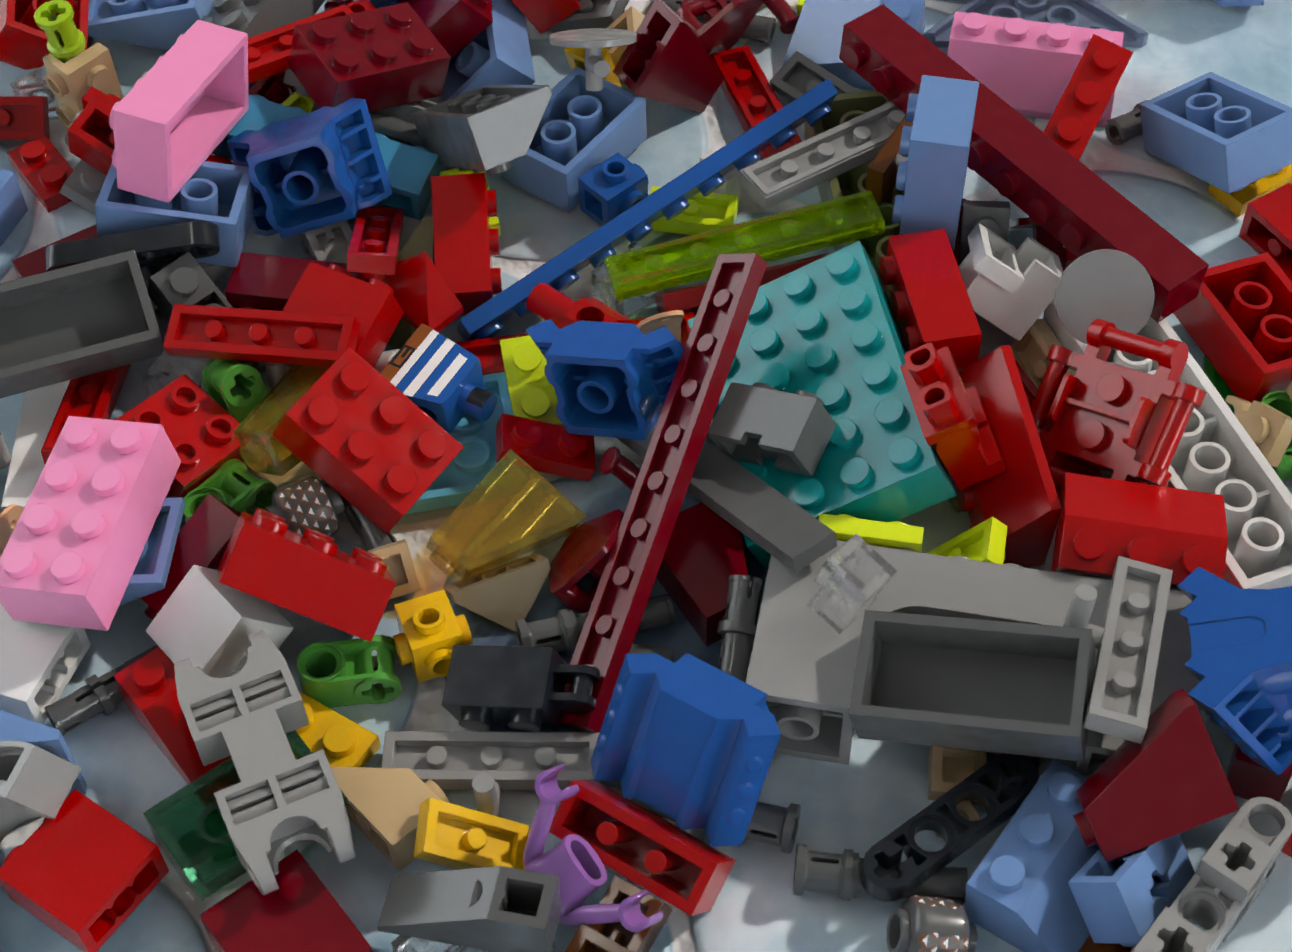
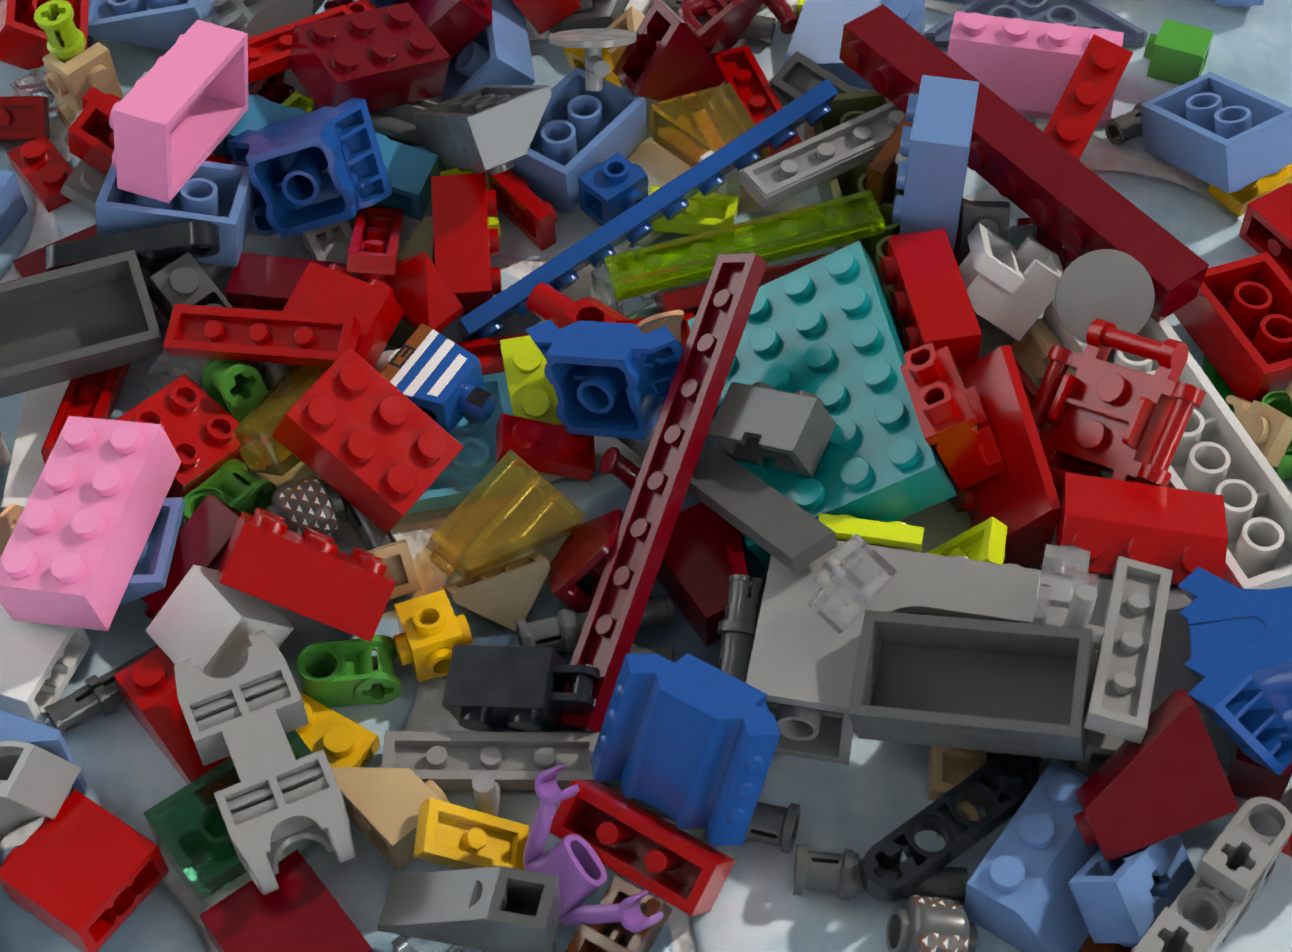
none -> red plate [487,170,557,251]
none -> clear yellow slope [650,83,769,188]
none -> clear brick [1033,544,1098,626]
none -> bright green brick [1143,19,1214,85]

